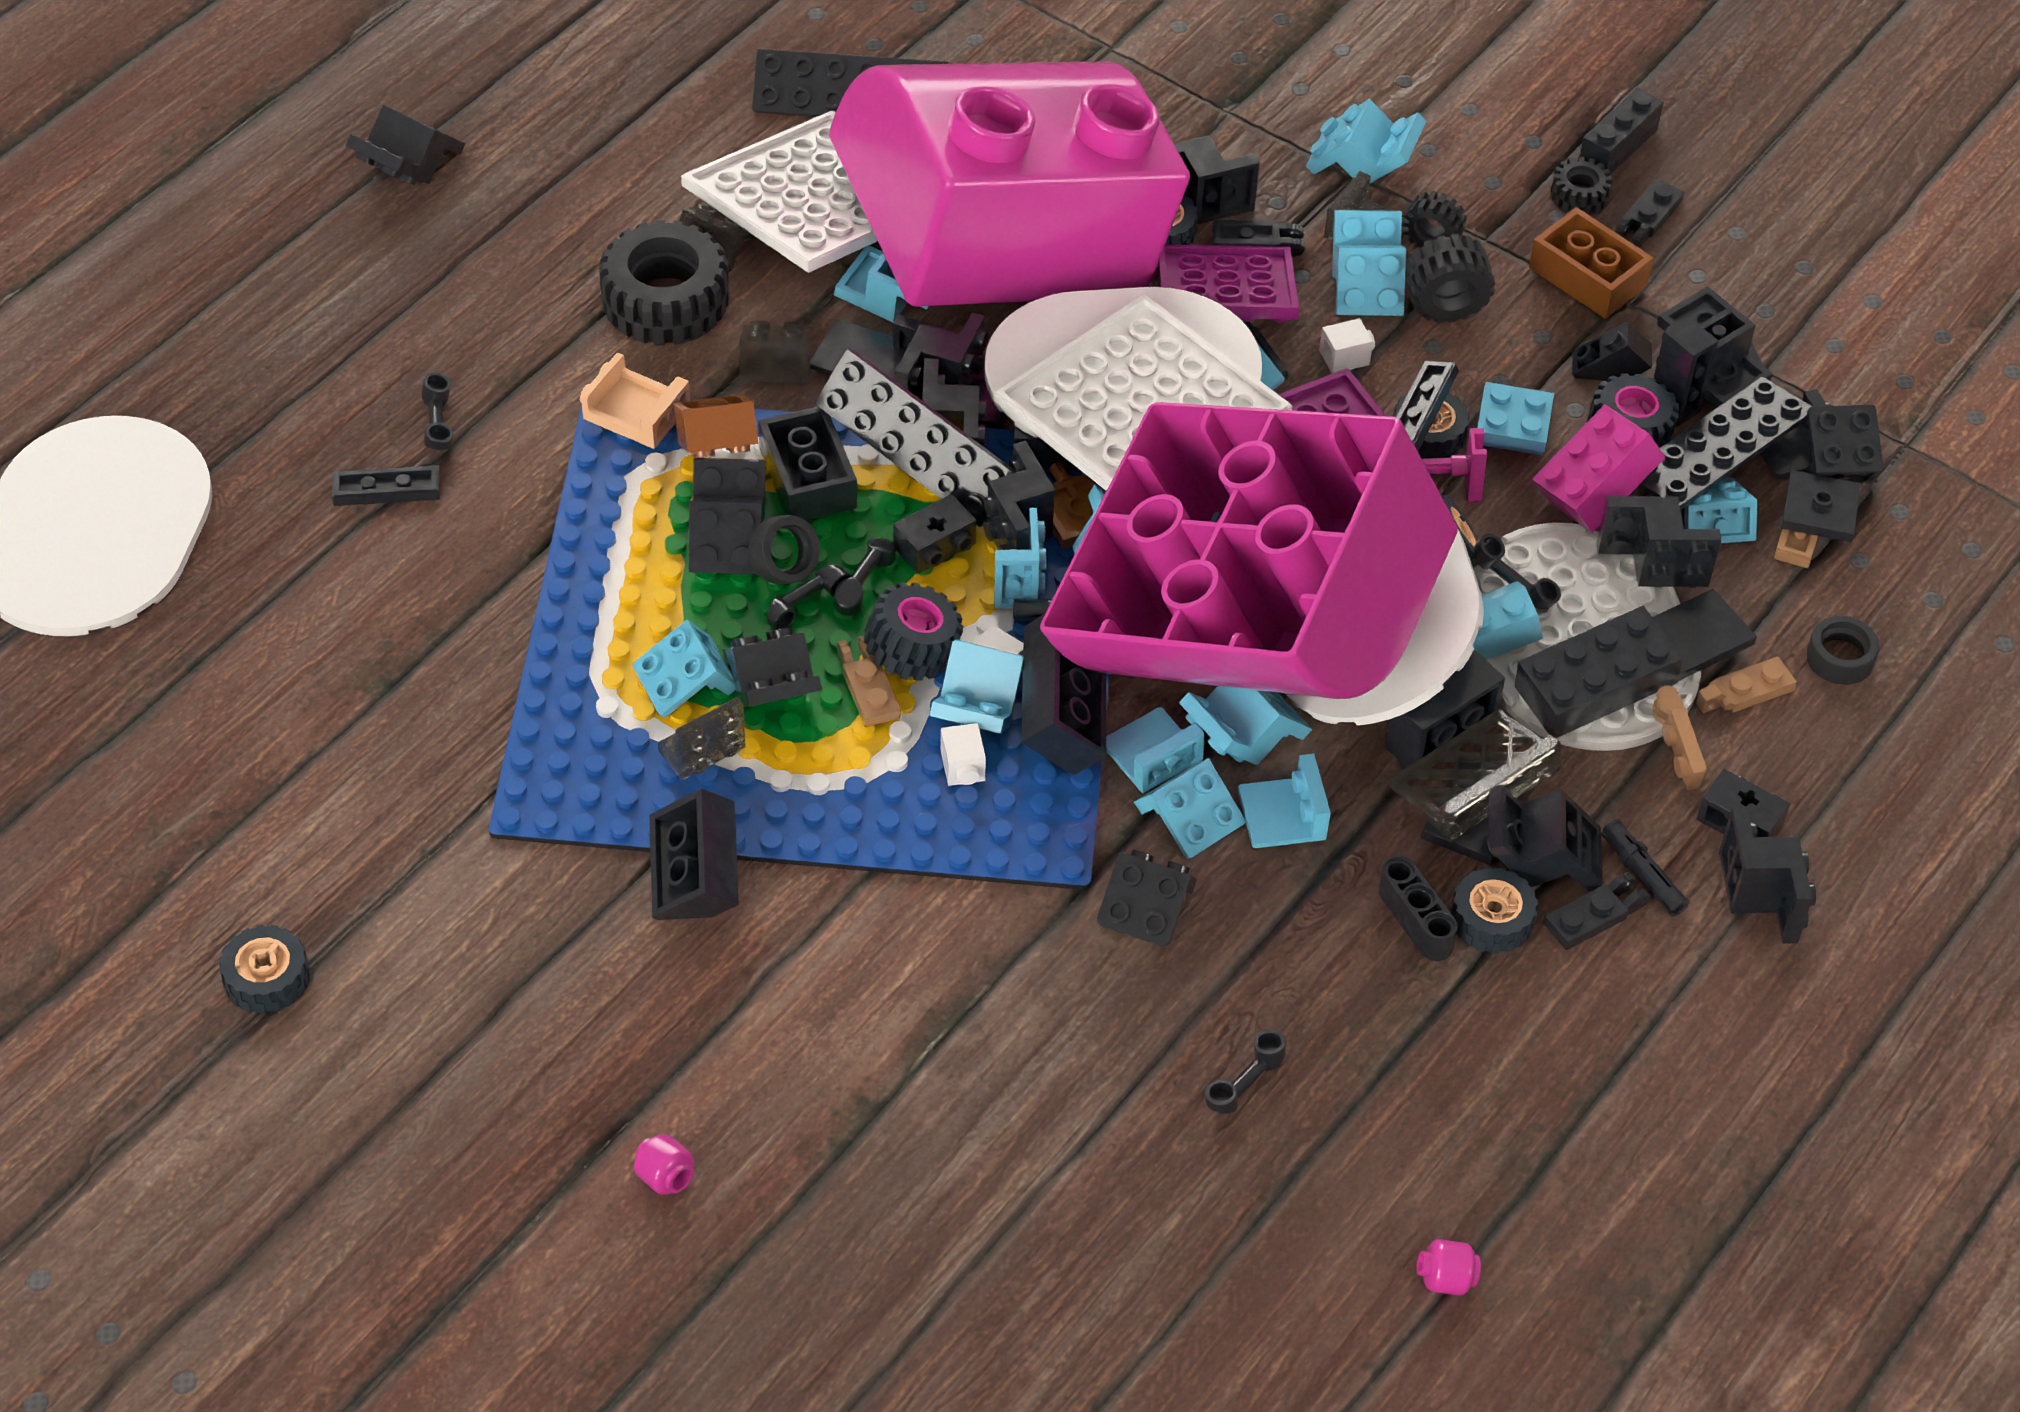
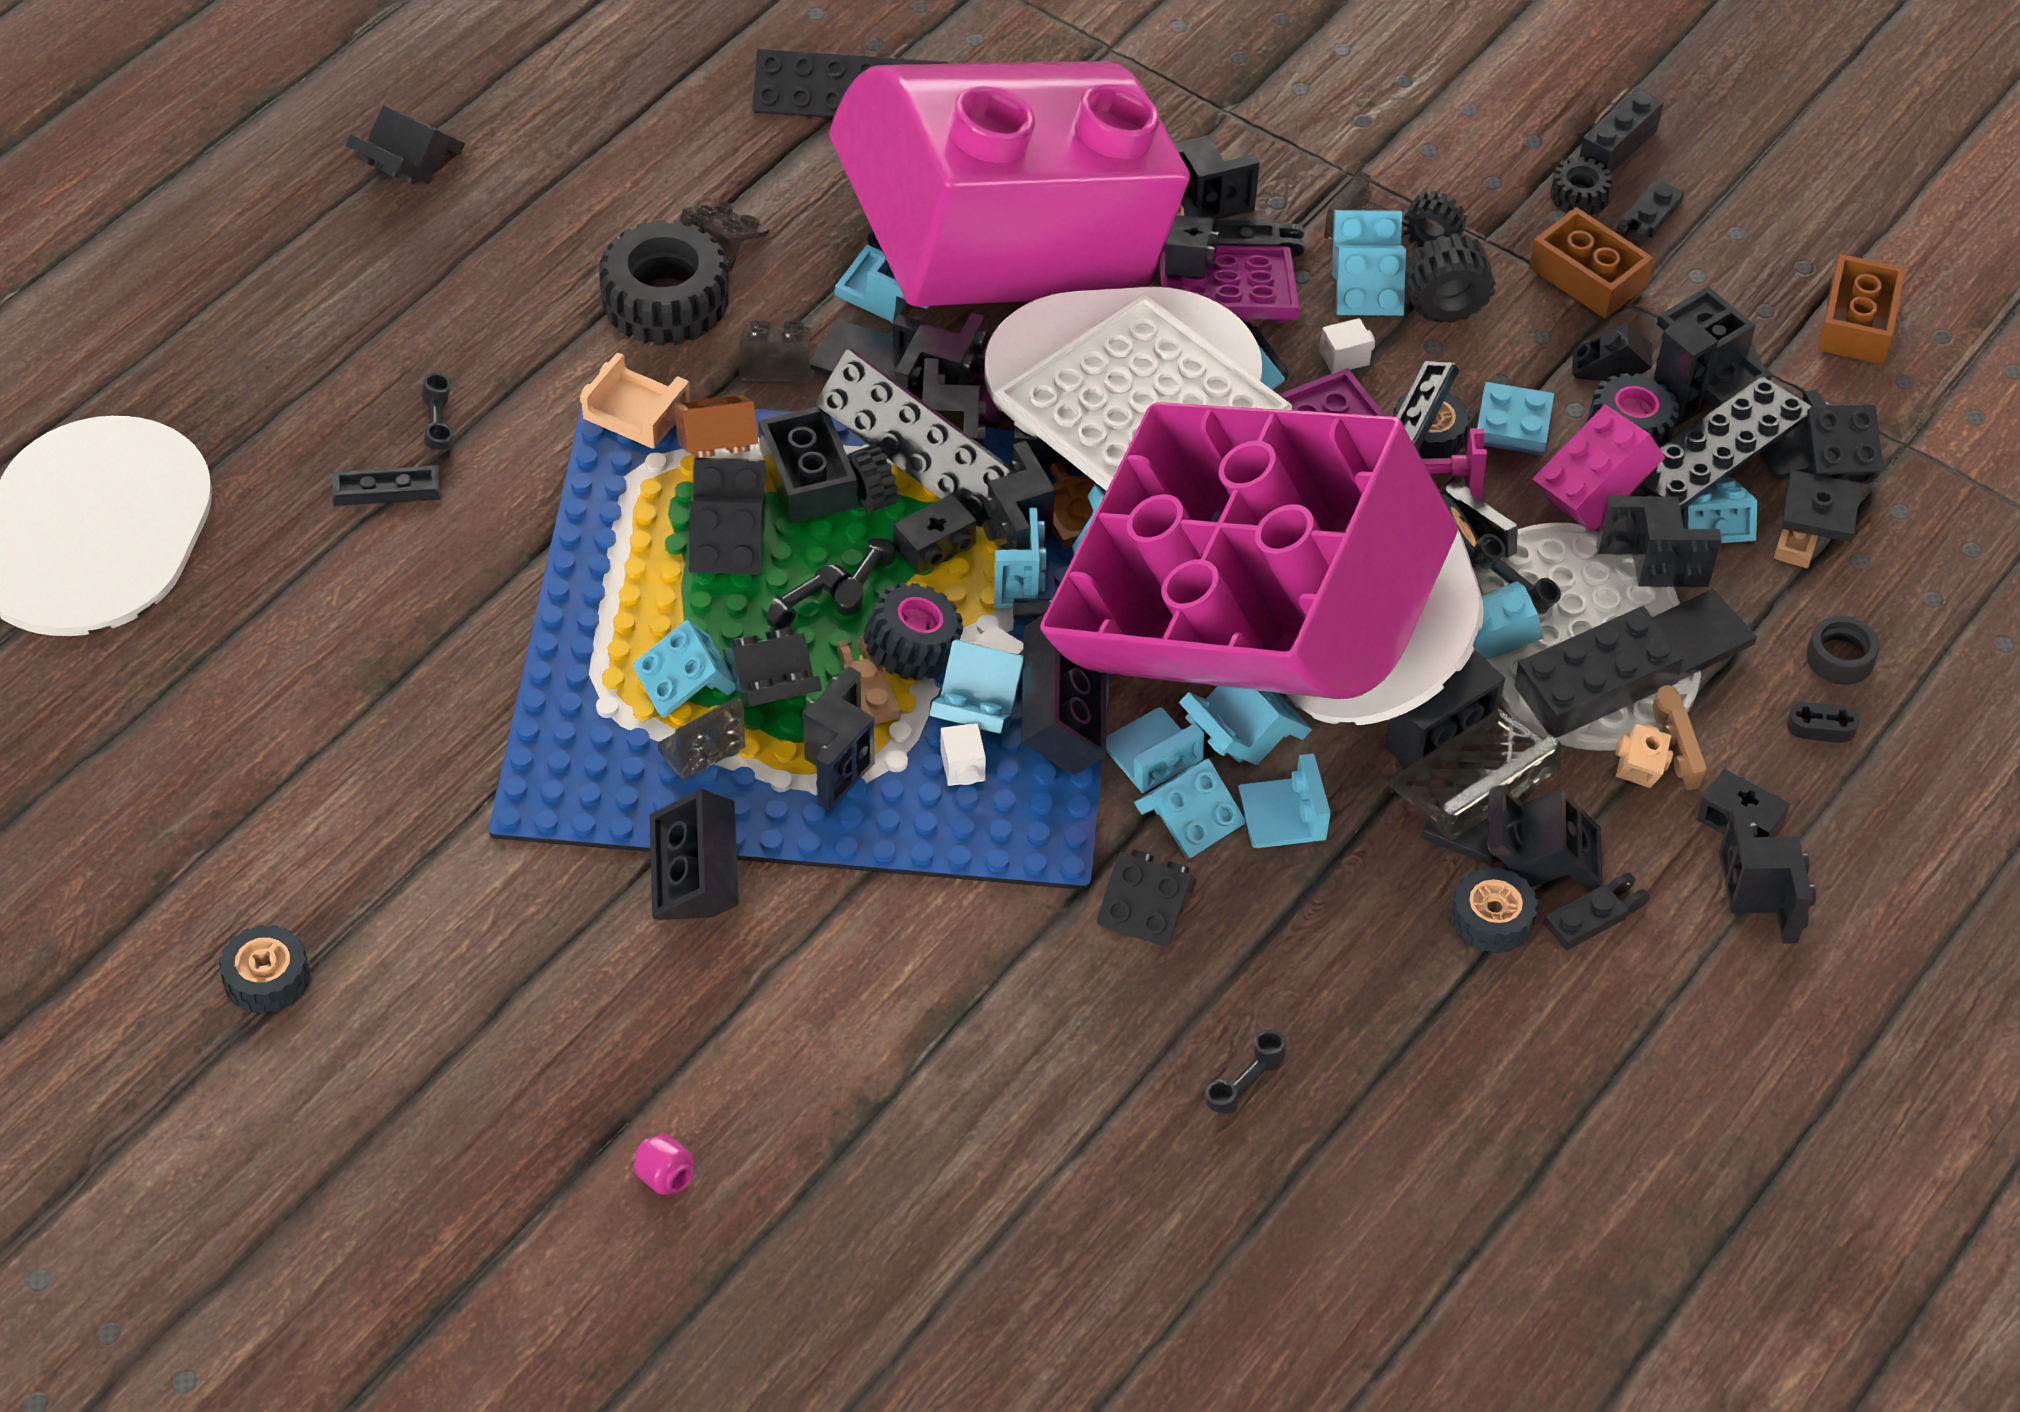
white tile [681,111,878,273] -> none
black tyre [748,515,820,584] -> none
medium azure bracket [1306,99,1426,188] -> none
black beam [1378,855,1457,961] -> none
dark pink head [1417,1239,1481,1296] -> none
black pin [1601,819,1690,917] -> none
medium nougat hinge [1696,656,1797,713] -> none
none -> black bracket [802,666,875,811]
none -> black tyre [847,444,899,513]
none -> black brick [1164,215,1219,278]
none -> black hinge [1445,483,1518,558]
none -> light nougat brick [1616,724,1673,788]
none -> black beam [1787,702,1860,743]
none -> dark orange brick [1817,254,1906,365]

